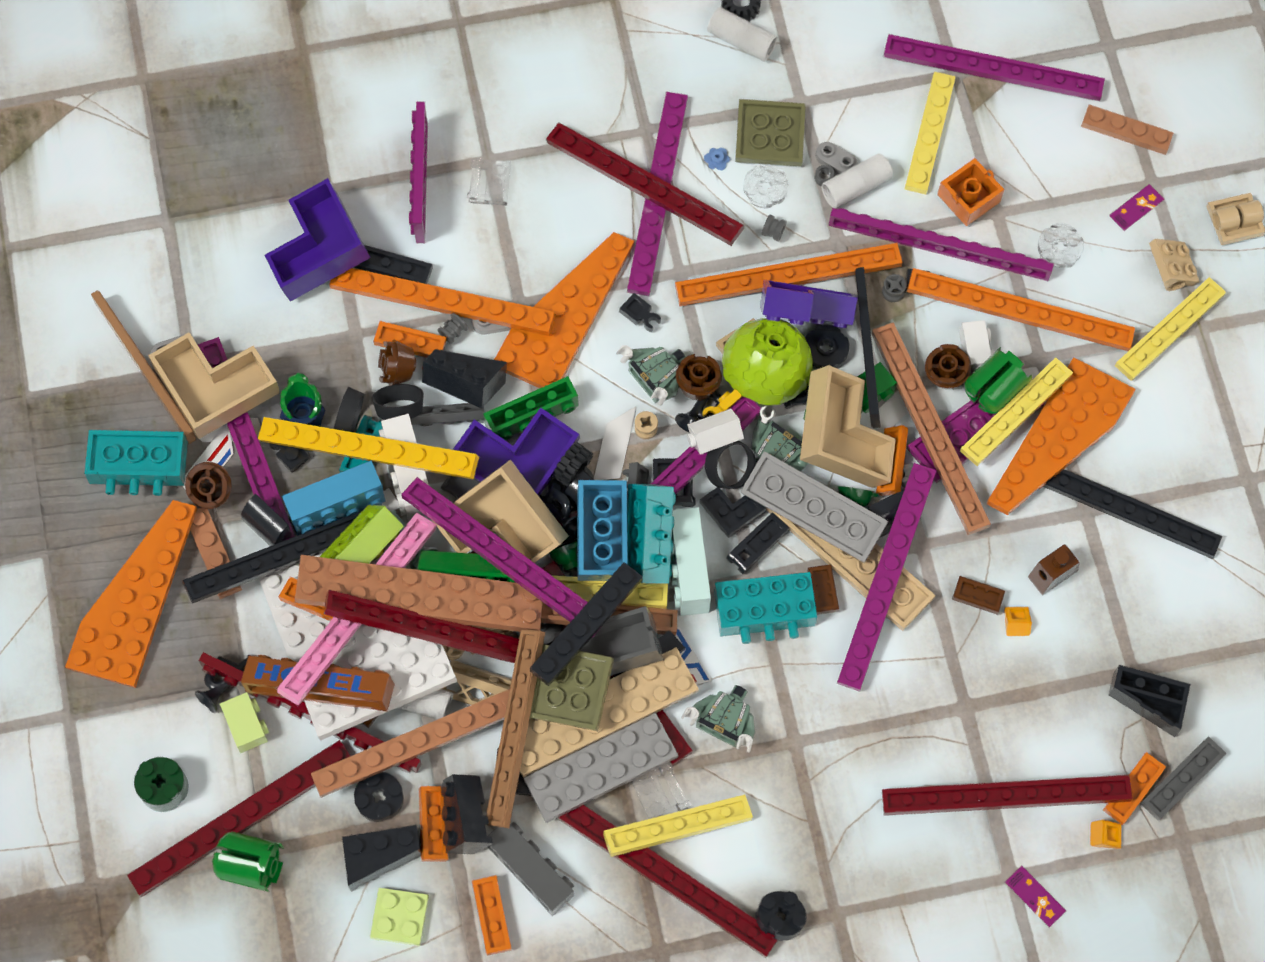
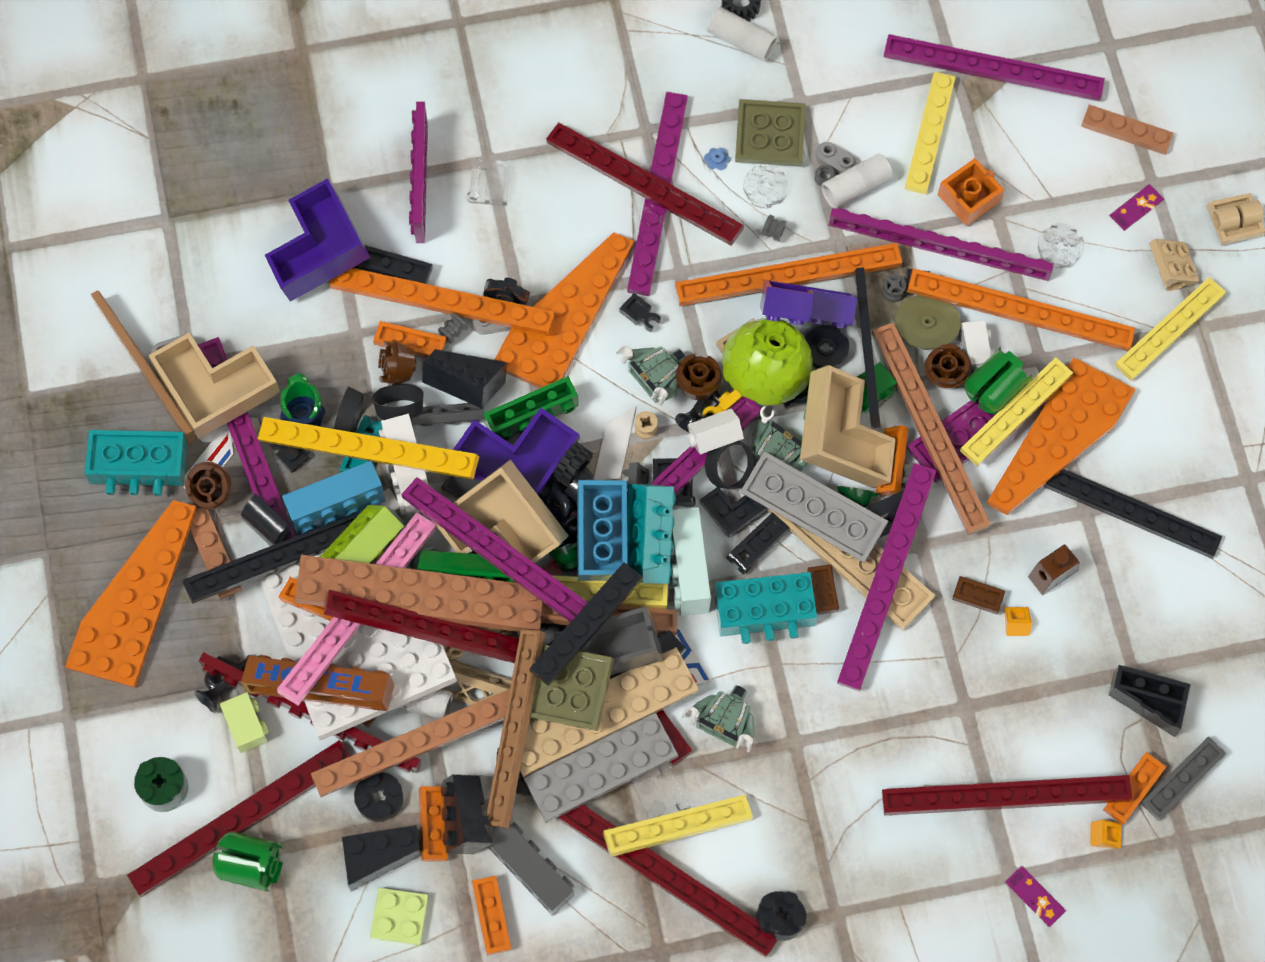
none -> black plate [483,277,530,305]
none -> olive piece [895,295,961,350]

